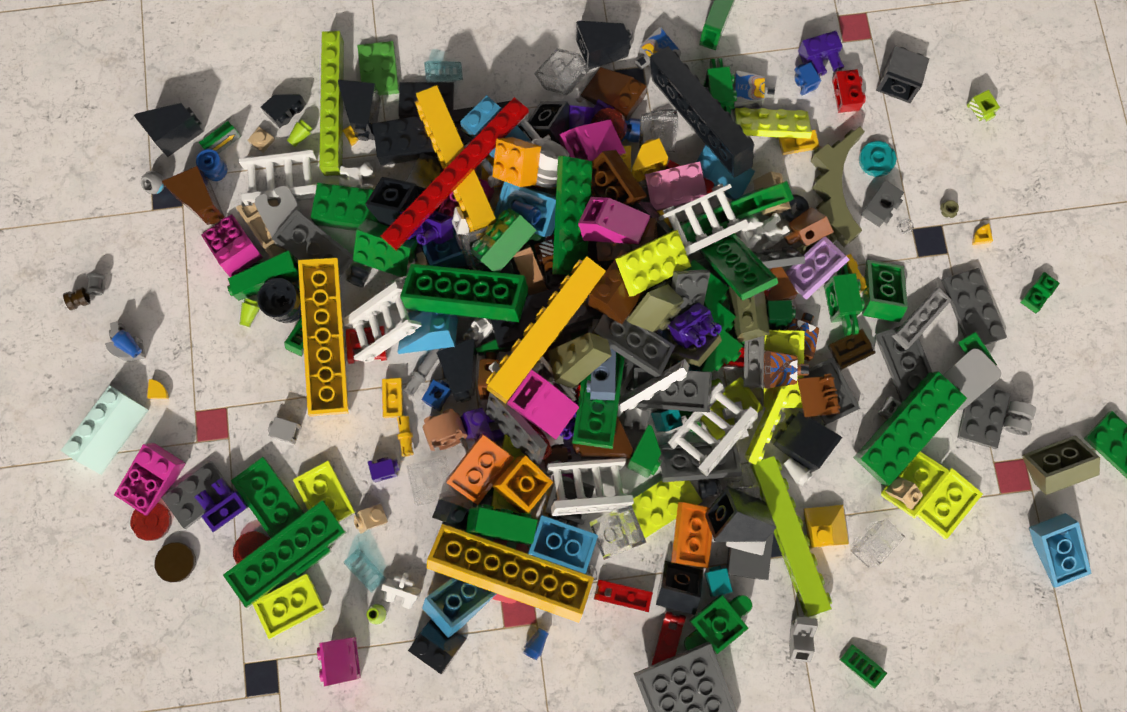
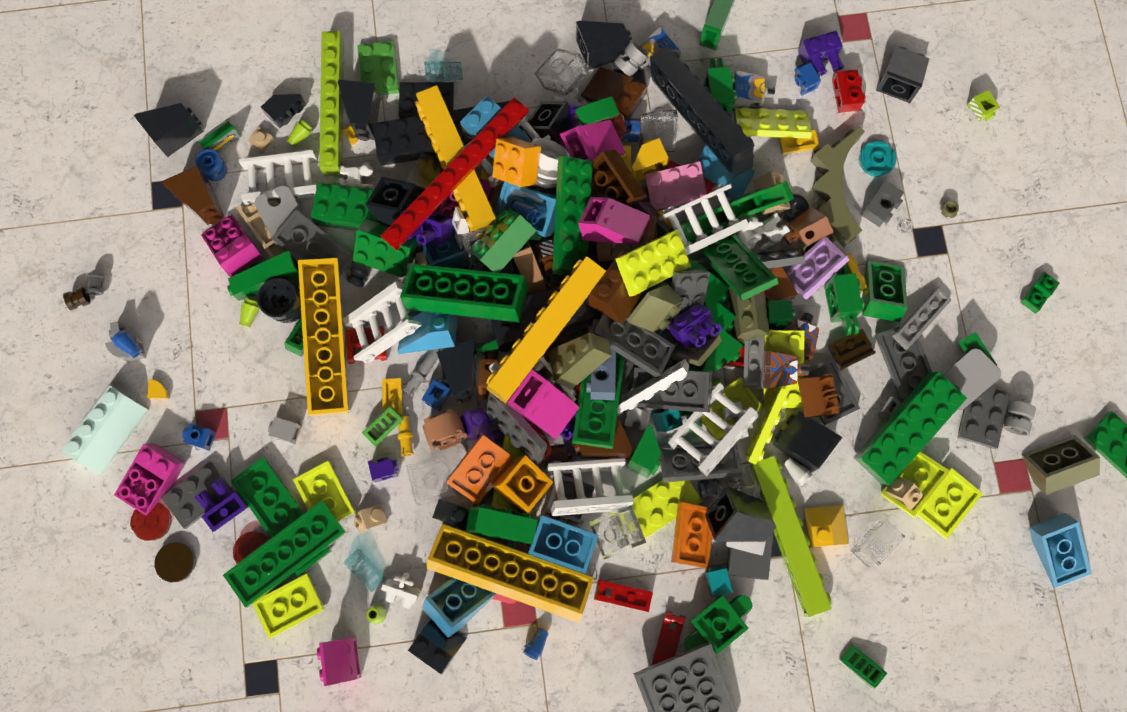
light grey piece [141,171,165,194] -> none
white hips [463,318,493,347] -> none
black slope [656,560,703,615] -> none
light grey brick [789,617,818,662] -> none
dark grey plate [941,268,1007,345] -> none
yellow tile [972,223,993,245] -> none
none -> blue brick [182,423,217,451]
none -> bright green slope [362,405,404,447]
none -> green slope [575,97,619,126]
none -> light grey wheel [614,41,649,77]

